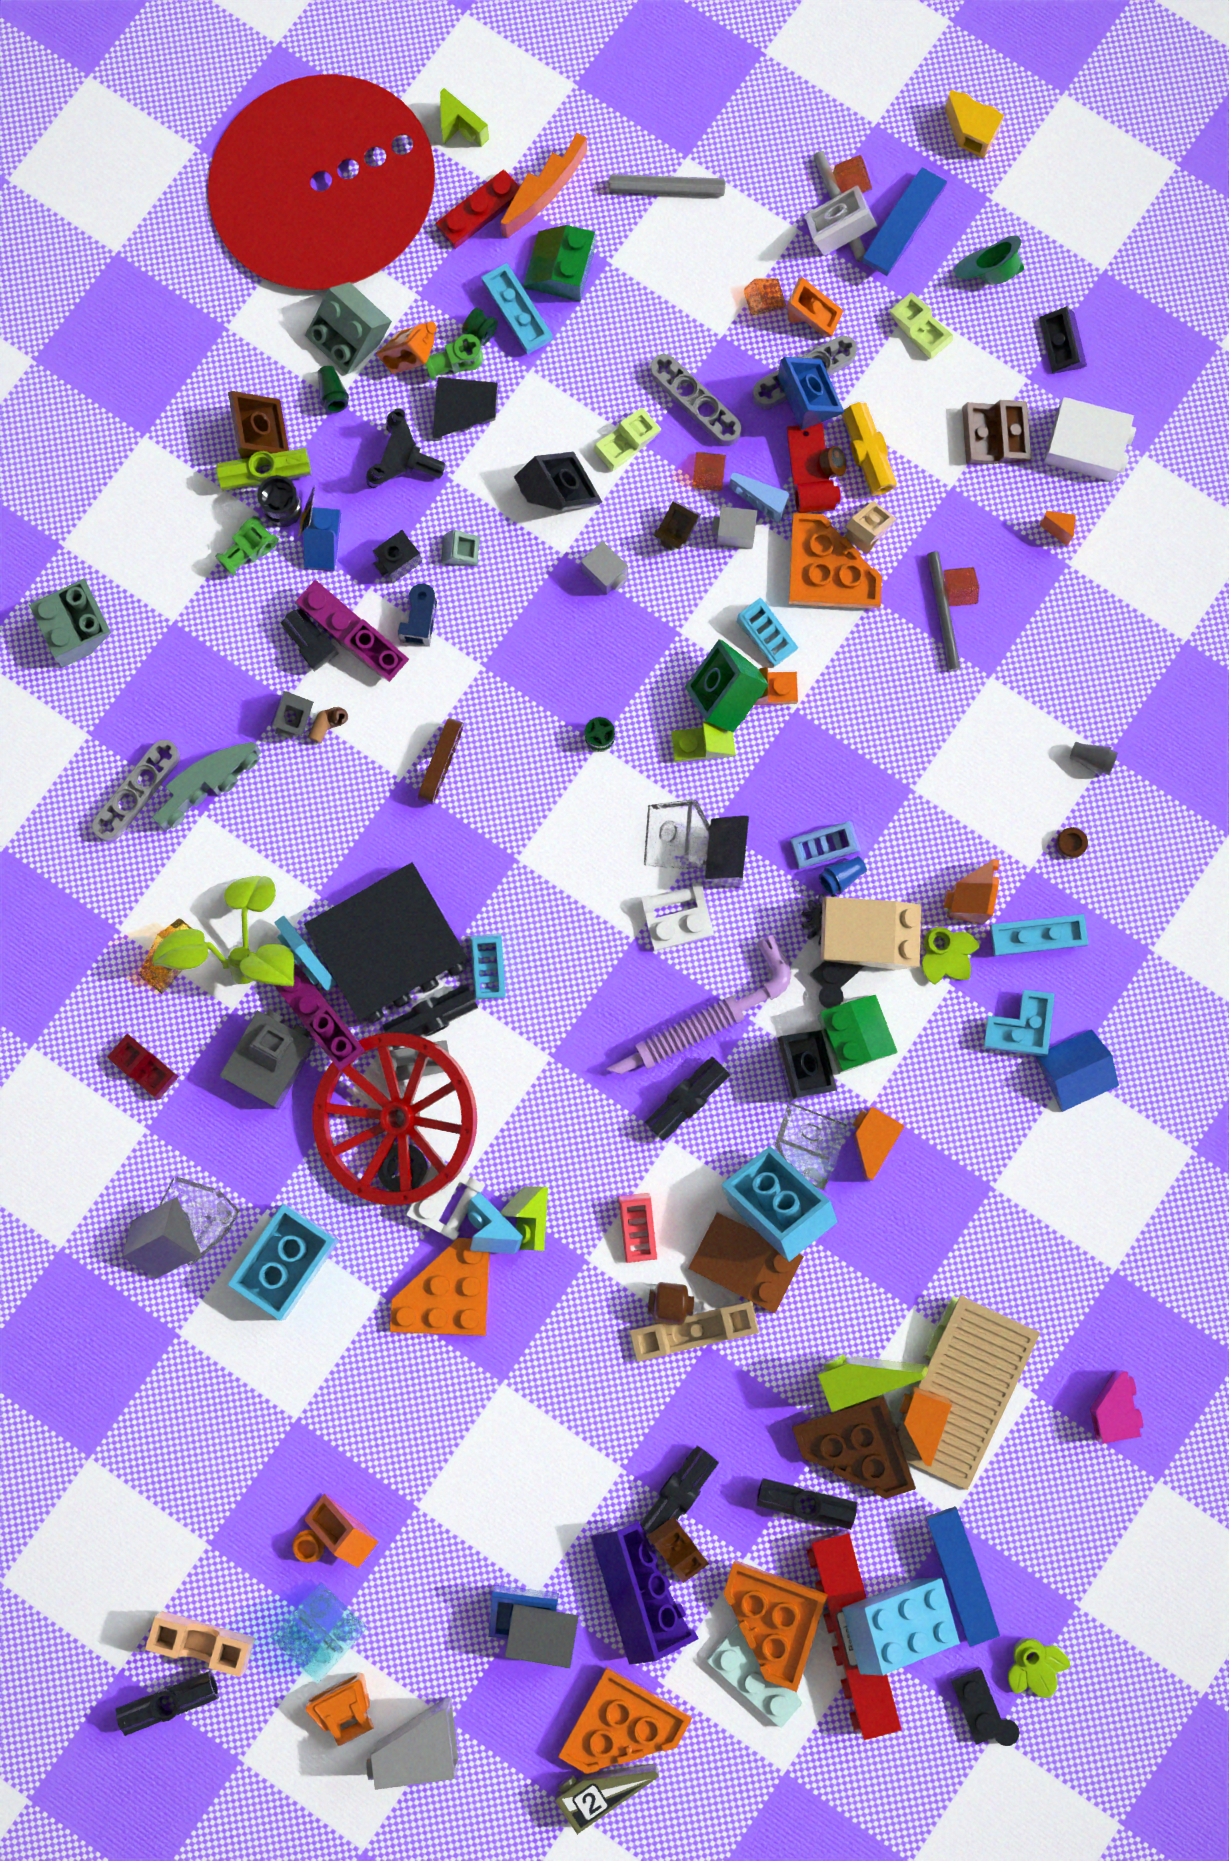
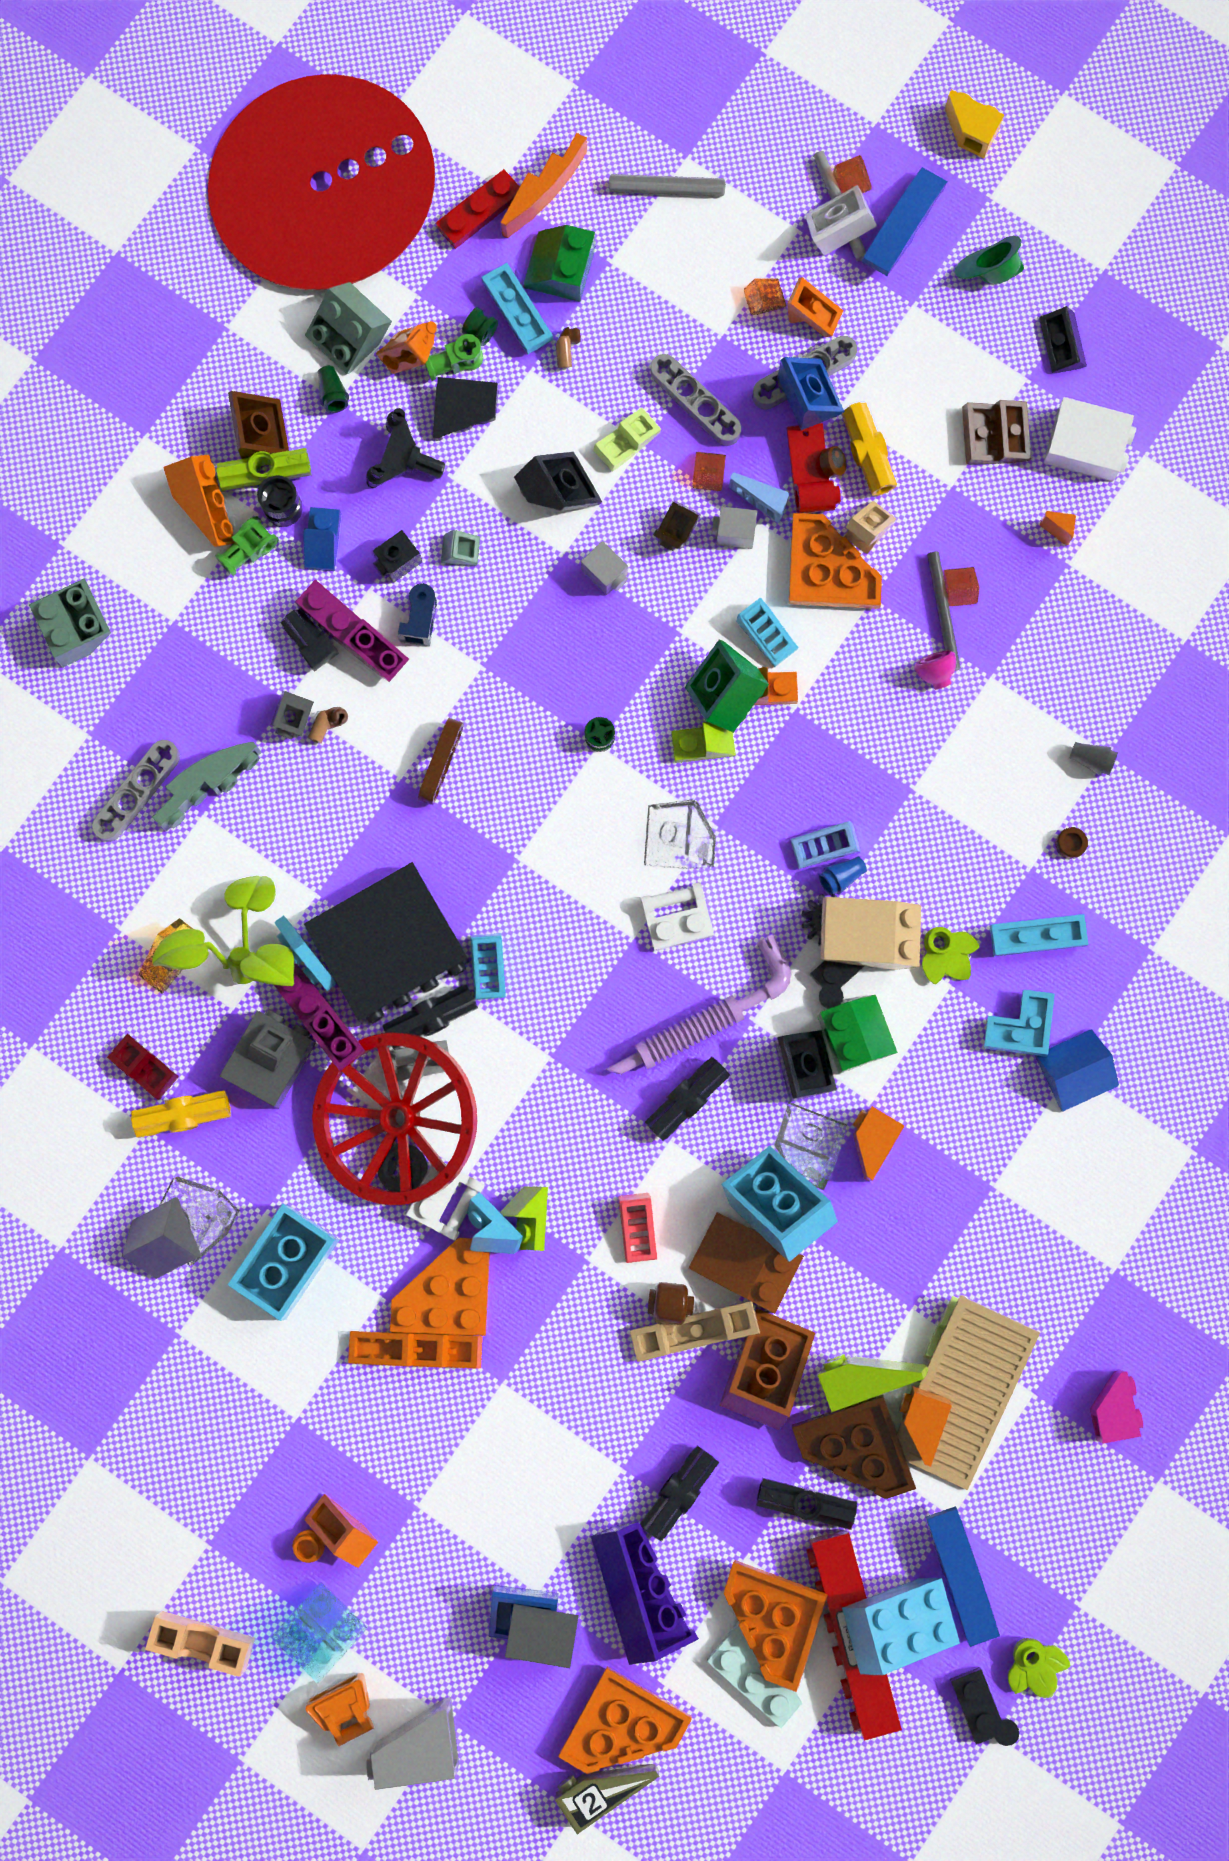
black piece [115,1671,219,1736] -> none
sticker [298,486,315,537] -> none
lime slope [440,88,489,147] -> none
reddish brown slope [648,1516,709,1584] -> none
black slope [705,815,749,888] -> none
yellowish green slope [889,292,953,359] -> none
orange slope [943,858,1000,925] -> none
none -> yellow piece [131,1090,231,1138]
none -> orange slope [163,455,234,547]
none -> orange slope [348,1331,483,1369]
none -> medium nougat arm [556,327,581,368]
none -> dark orange slope [719,1308,816,1430]
none -> dark pink brick [914,650,956,690]

